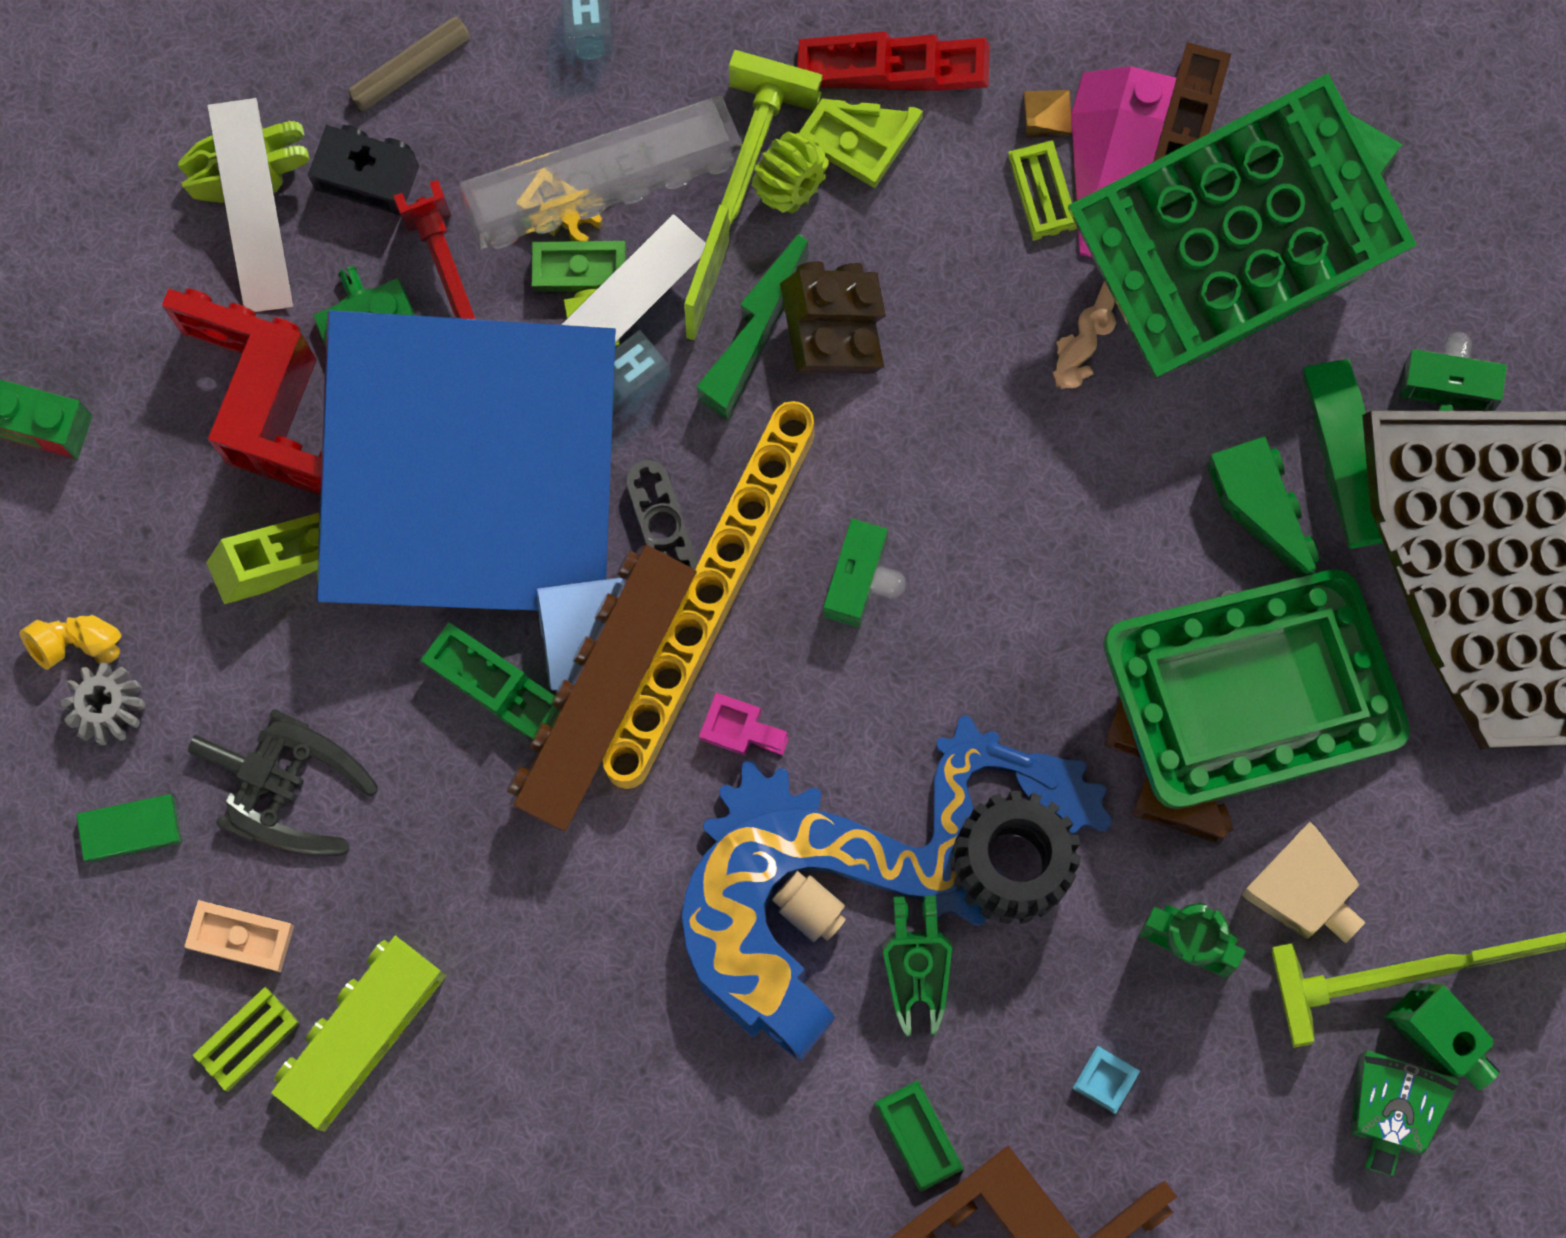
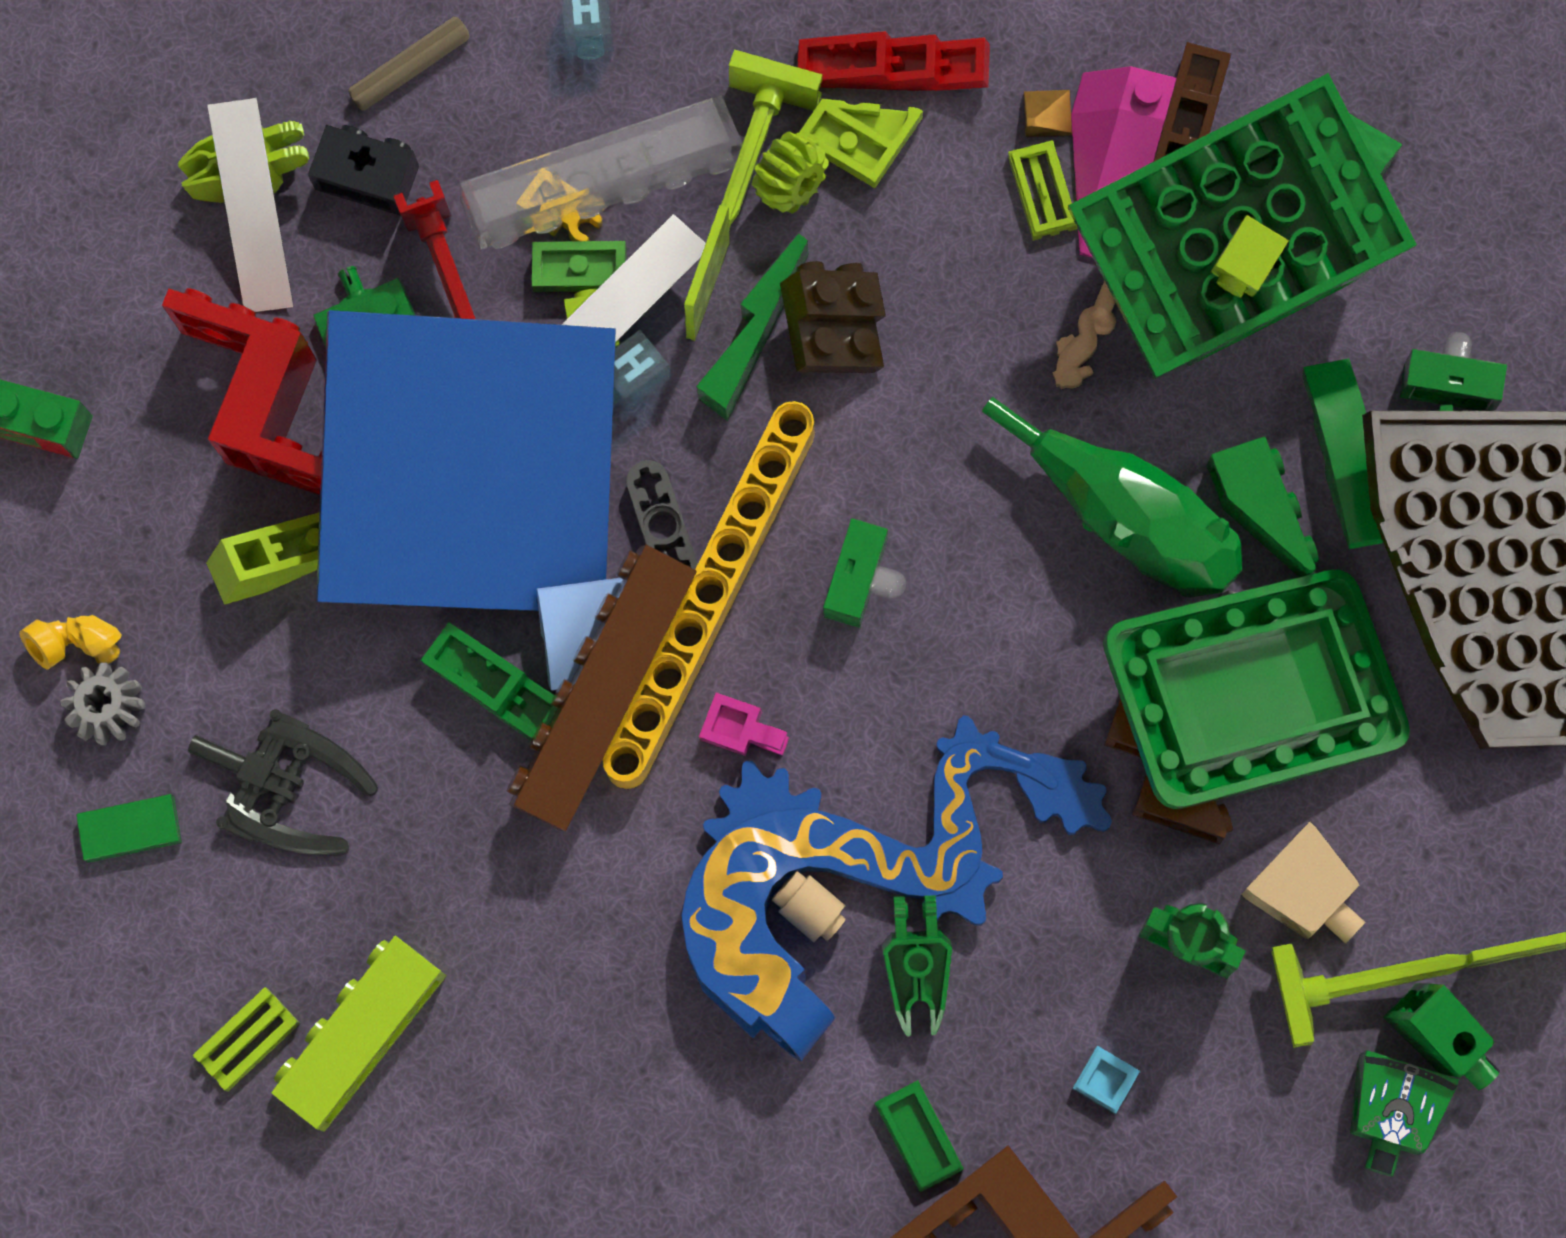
light nougat plate [184,900,294,973] -> none
black tyre [951,791,1081,924] -> none
none -> green piece [982,397,1242,598]
none -> lime brick [1211,215,1289,297]

